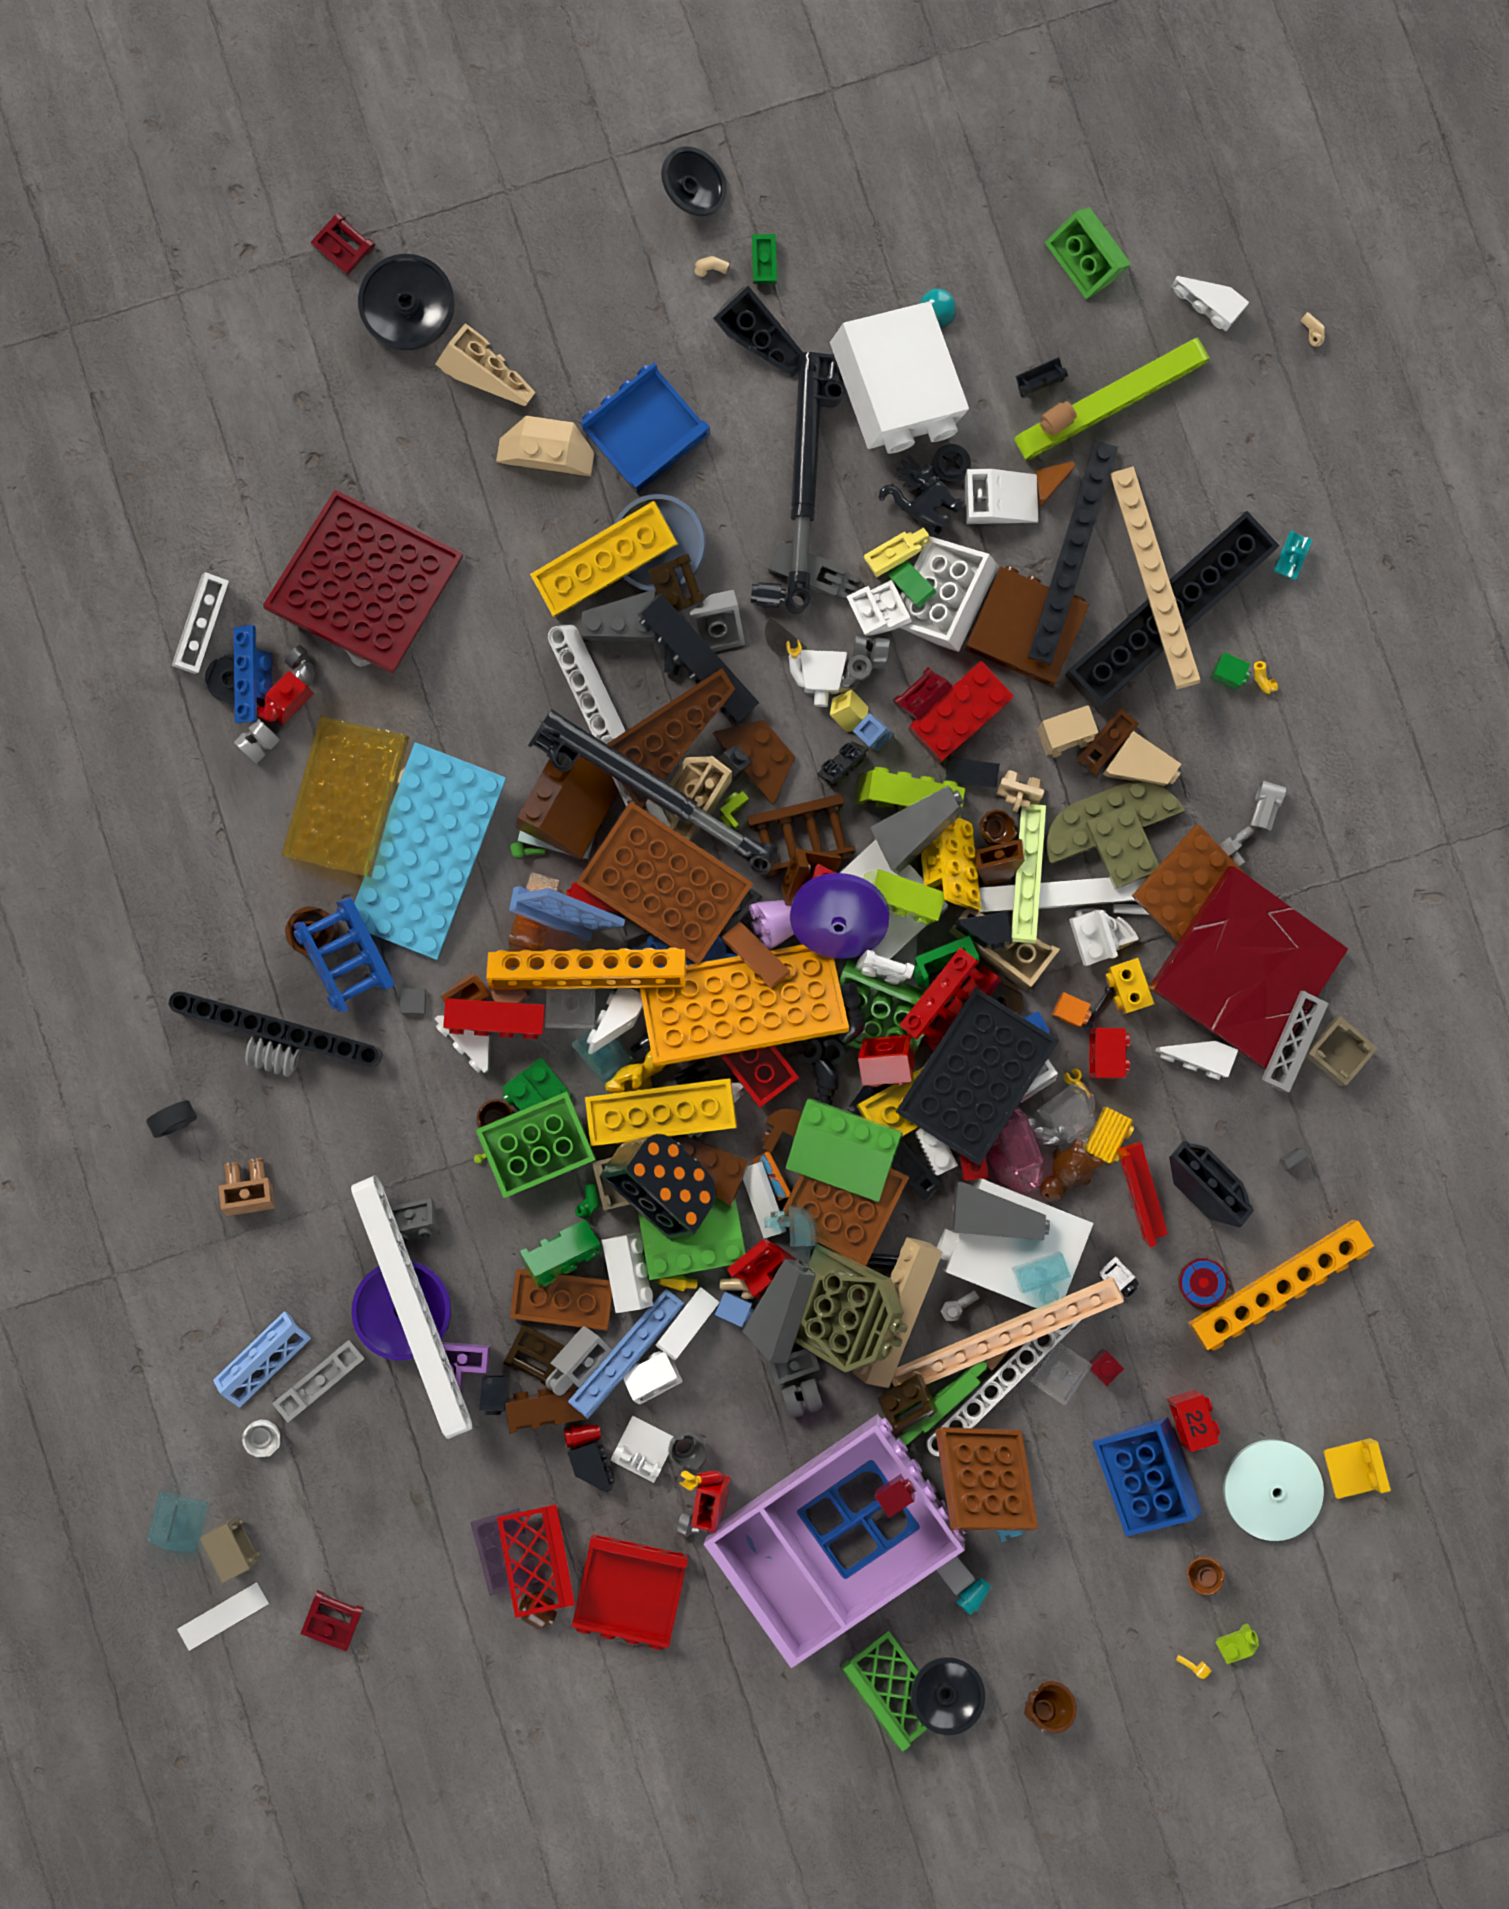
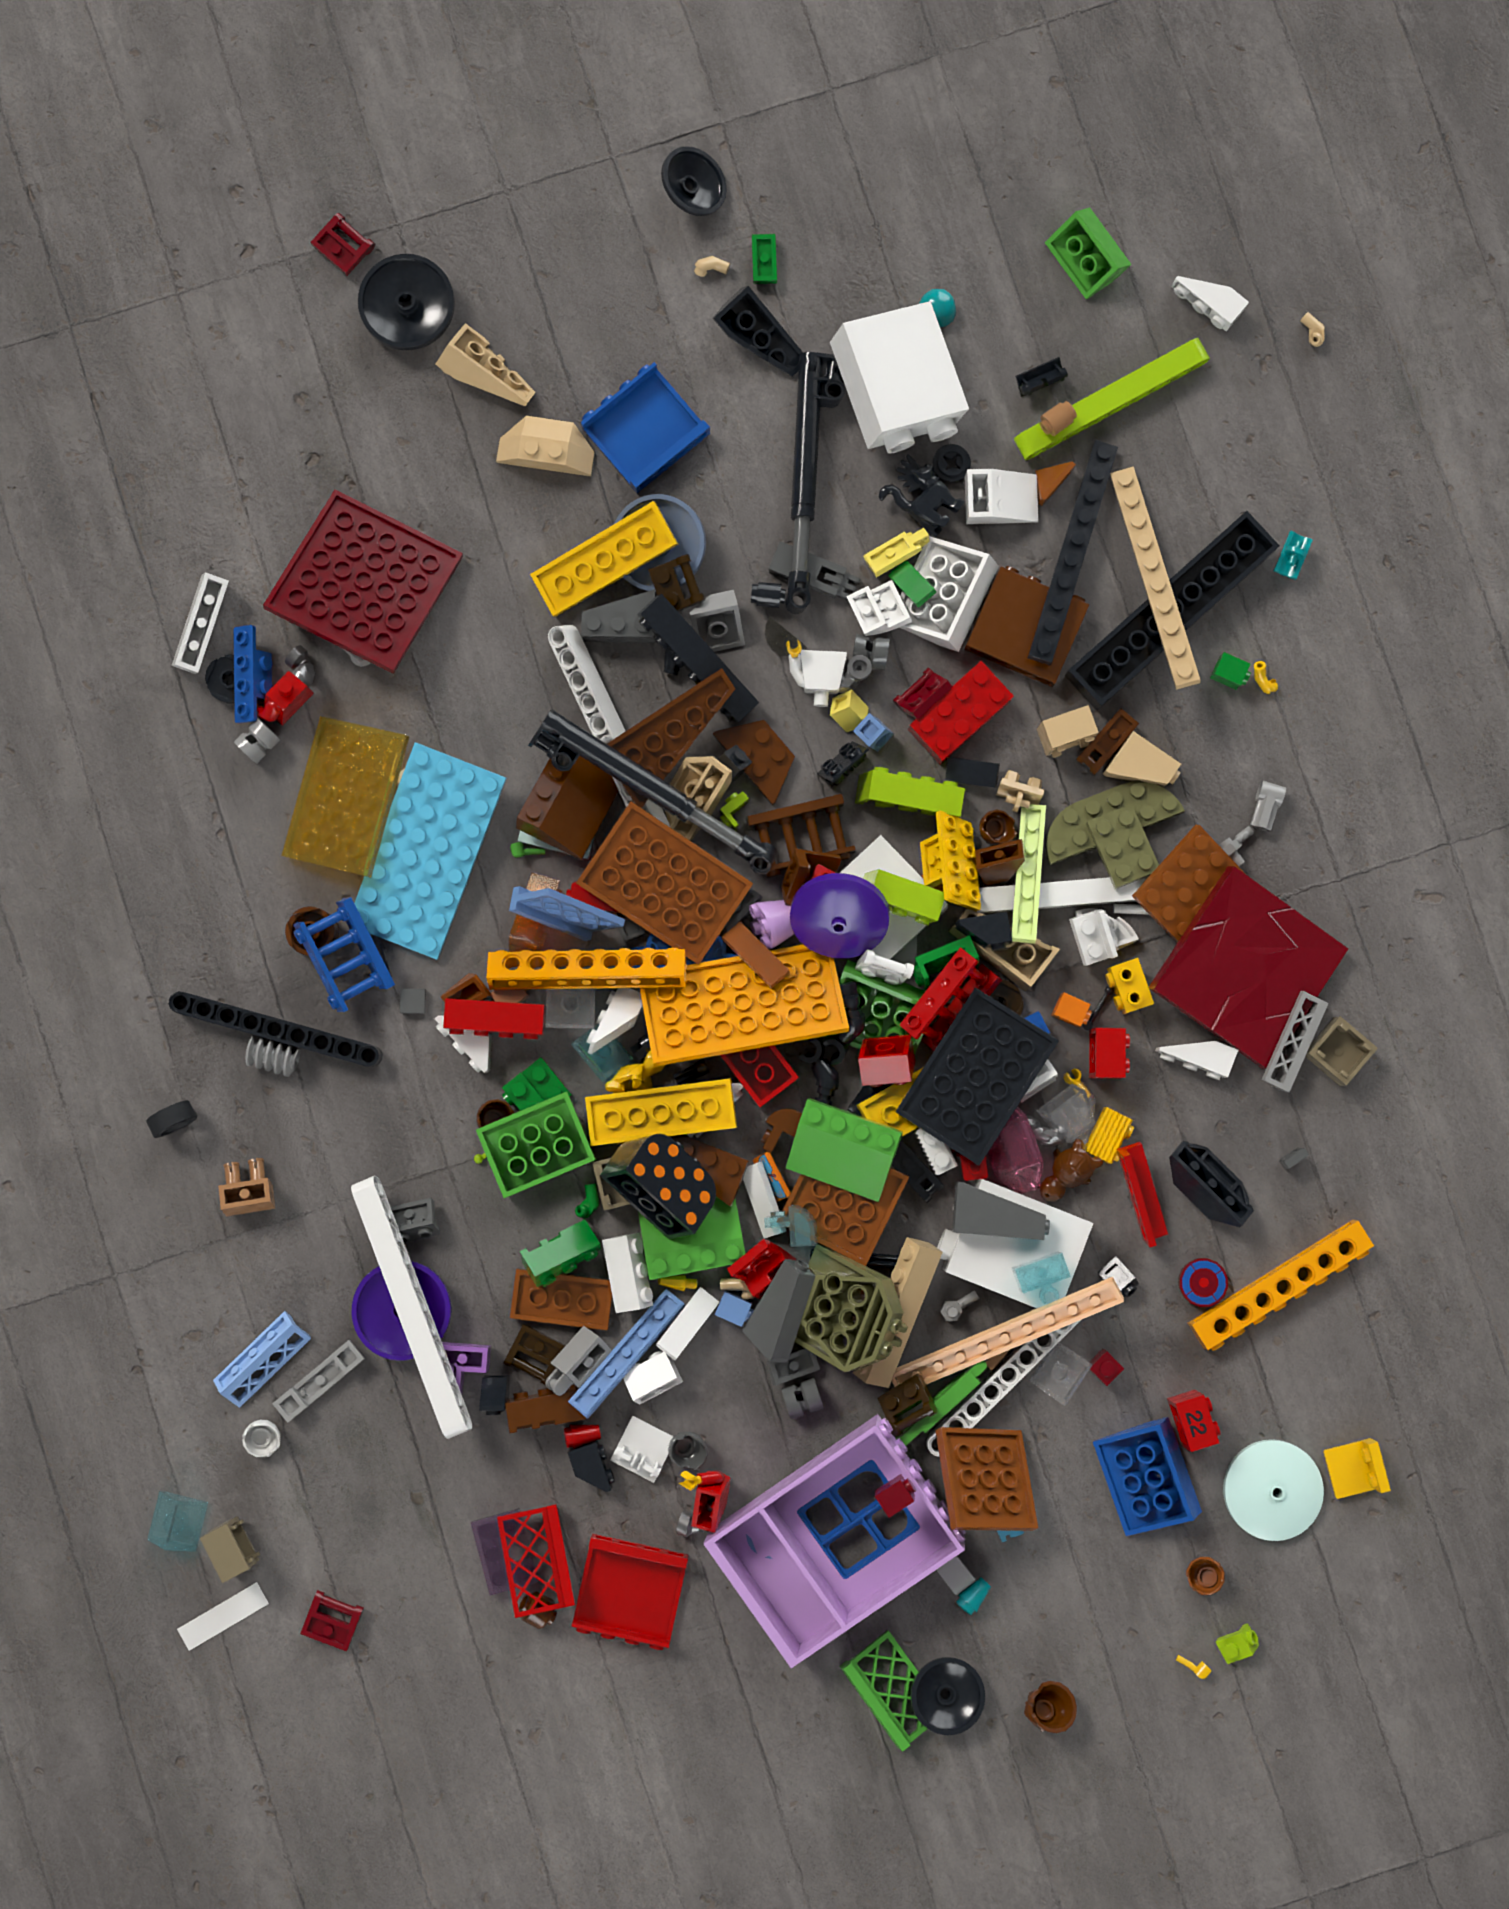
dark grey slope [870,786,964,874] -> none

